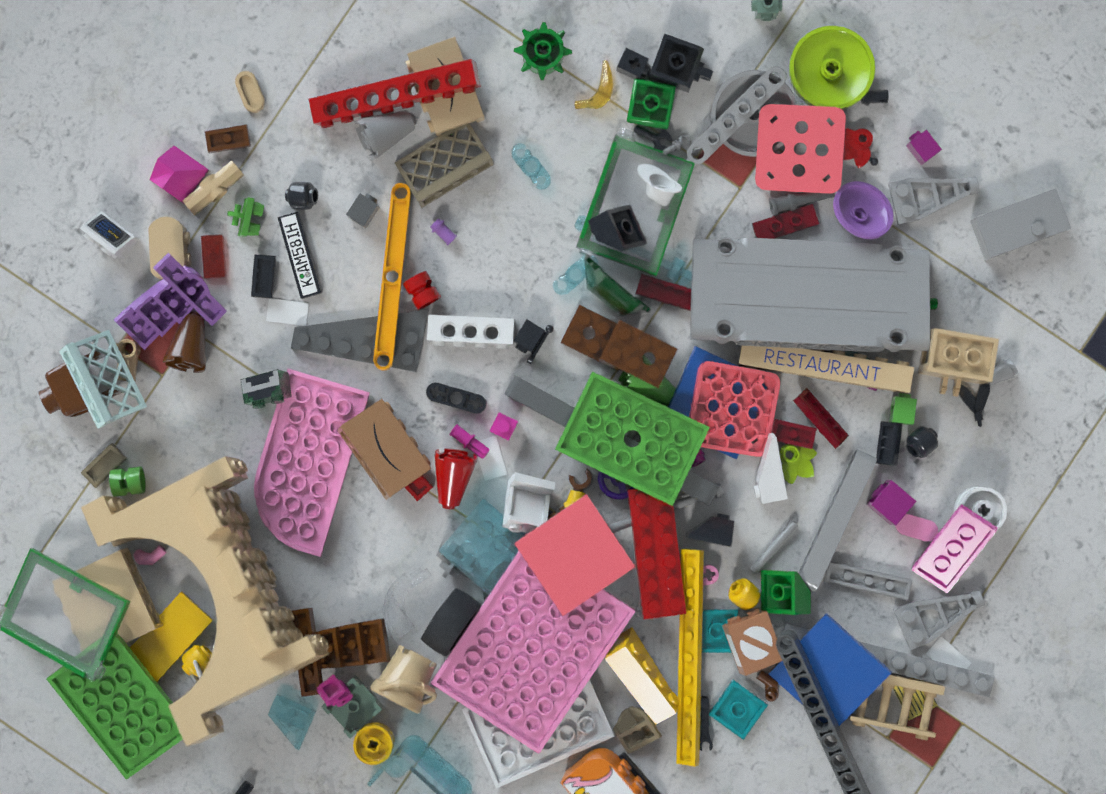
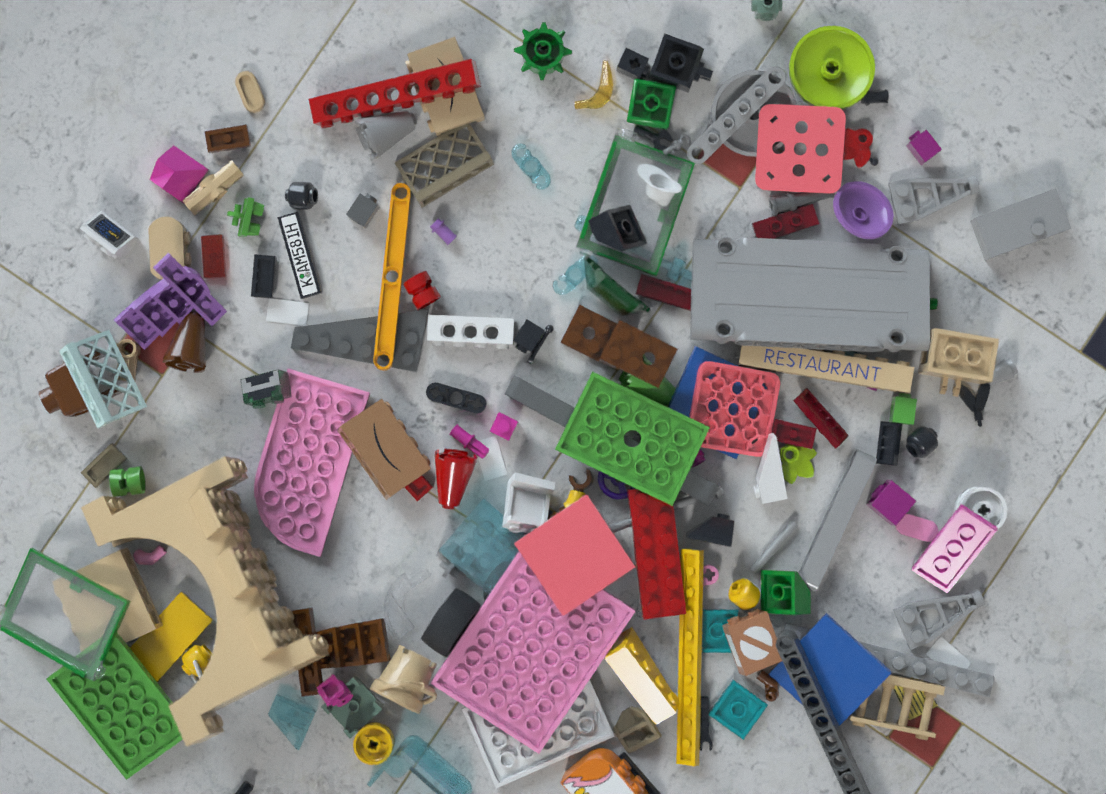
light grey tile [823,561,913,601] -> none

